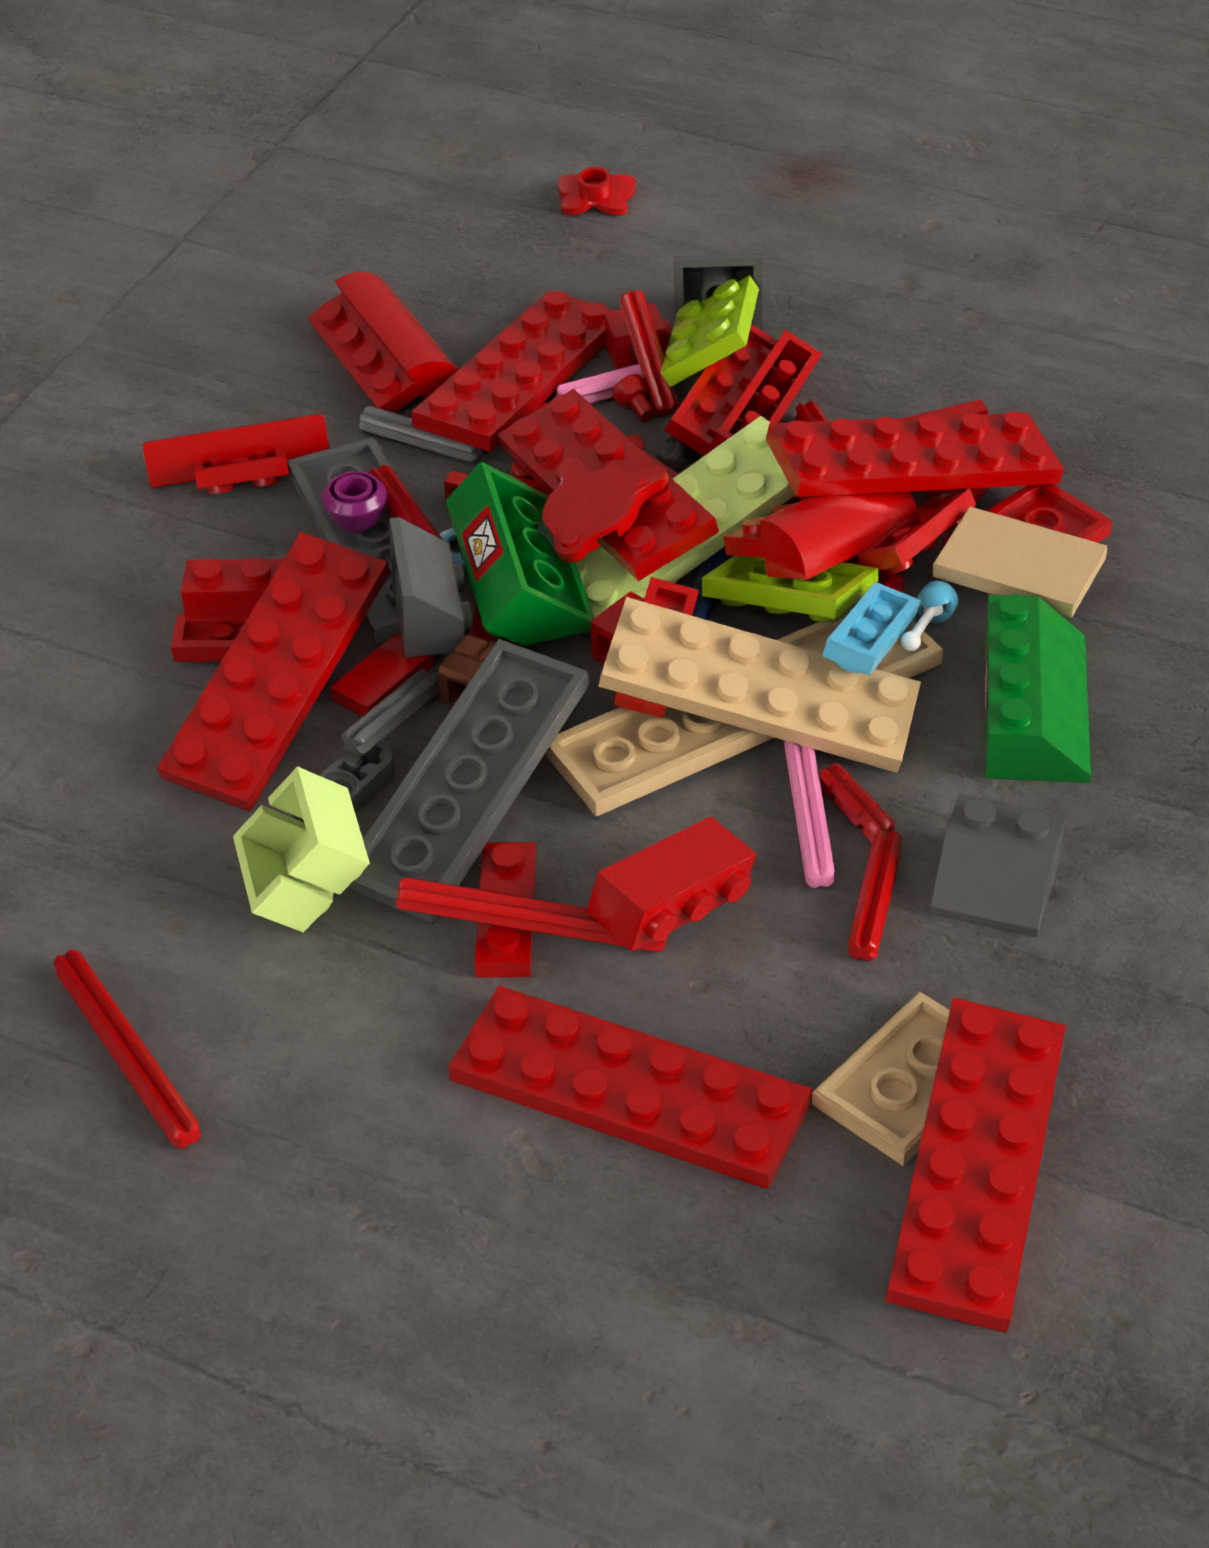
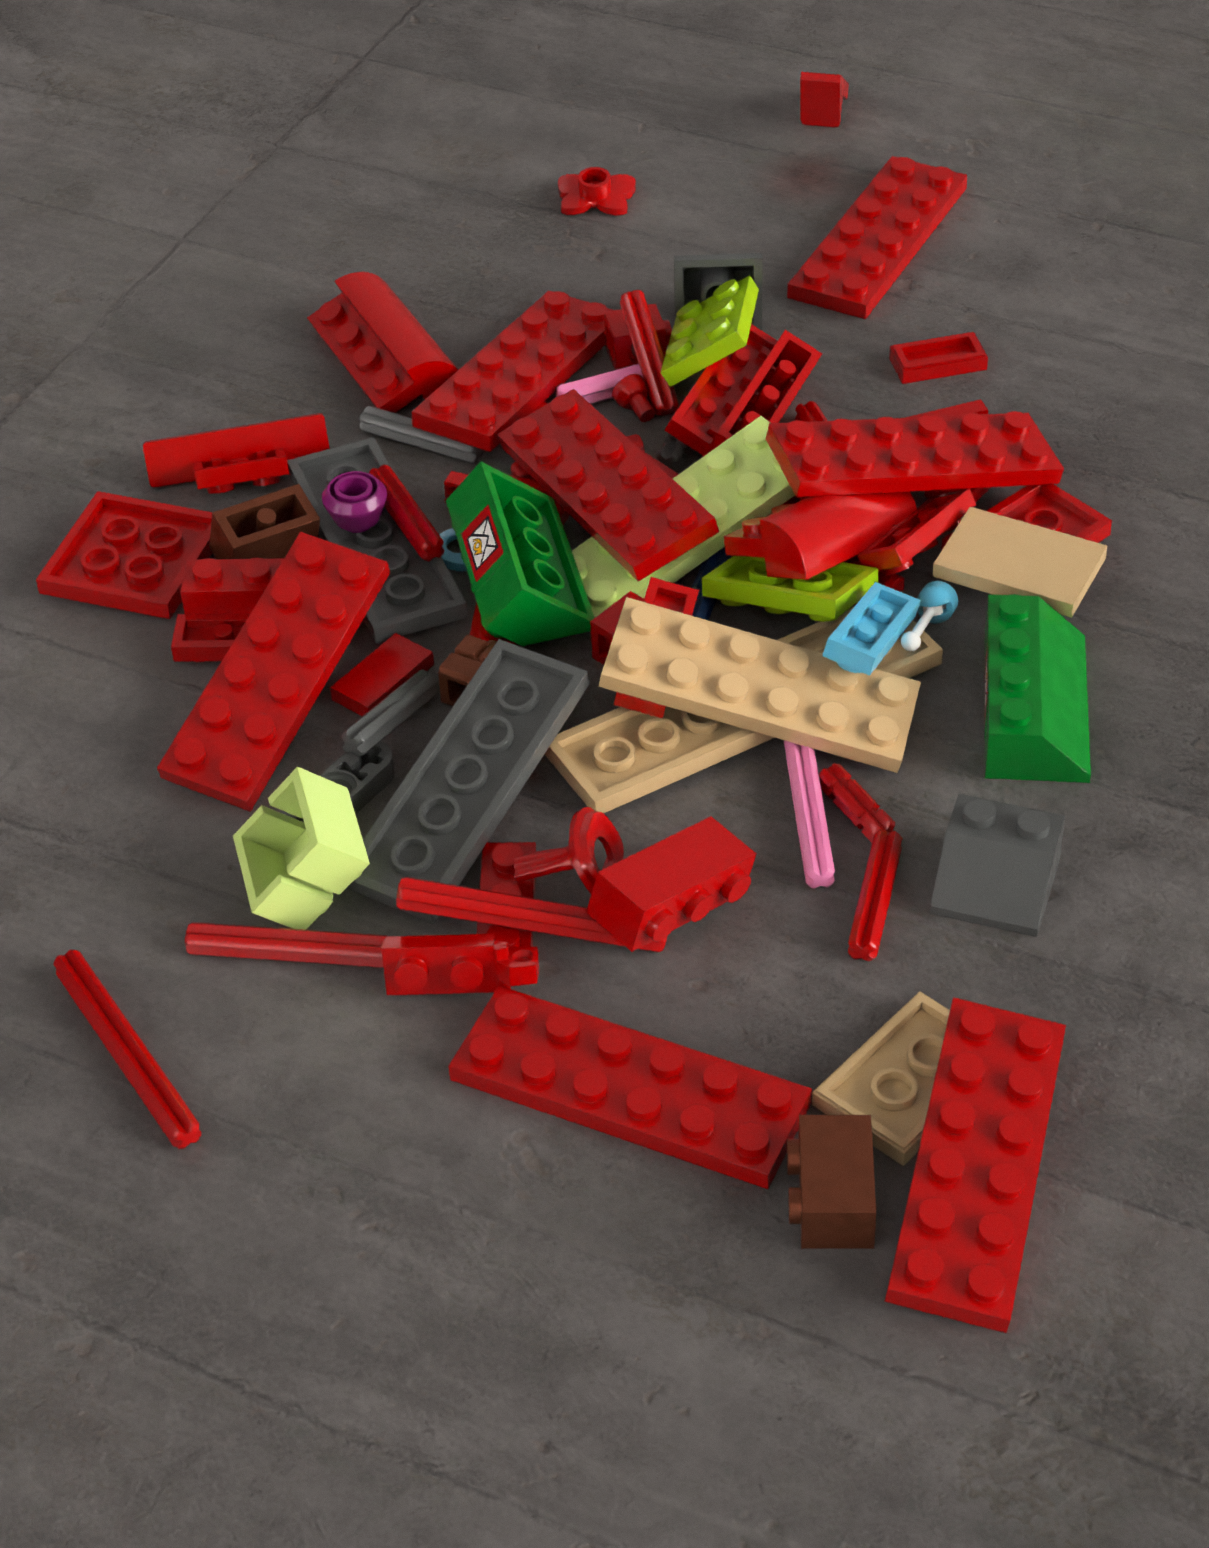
dark grey slope [389,517,472,658] -> none
red tile [542,457,669,563] -> none
none -> red plate [36,491,212,619]
none -> red axle [185,922,390,968]
none -> copper brick [209,484,320,559]
none -> red hinge [381,934,539,995]
none -> red piece [513,807,624,894]
none -> red plate [787,156,967,320]
none -> copper brick [787,1115,876,1249]
none -> red slope [800,72,849,128]
none -> red tile [889,332,988,384]

